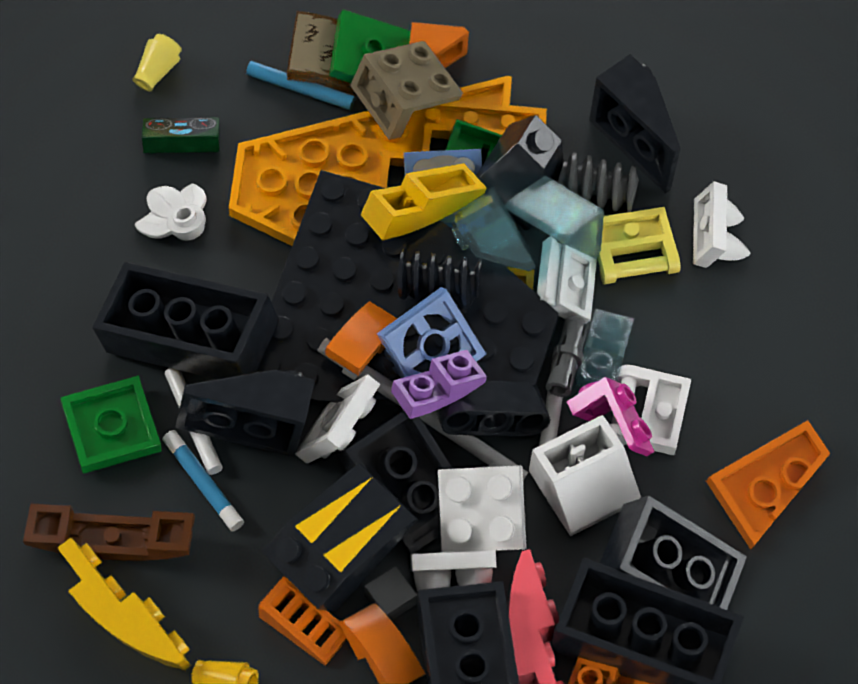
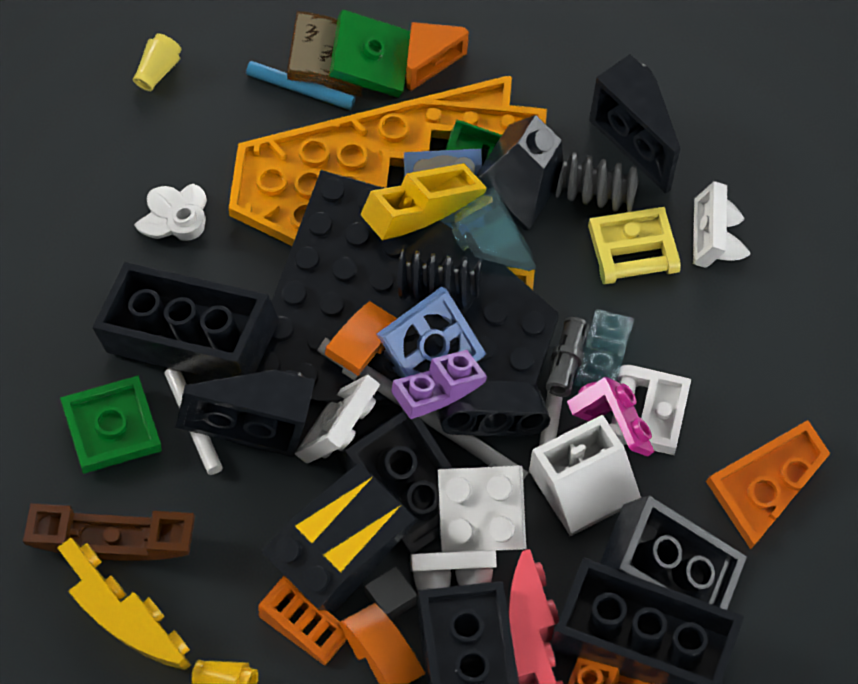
dark green slope [142,117,219,153] -> none
dark azure bar [162,430,244,532] -> none
dark tan bracket [350,41,463,140] -> none
clear light blue slope [504,176,604,259] -> none
white plate [537,235,597,324] -> none

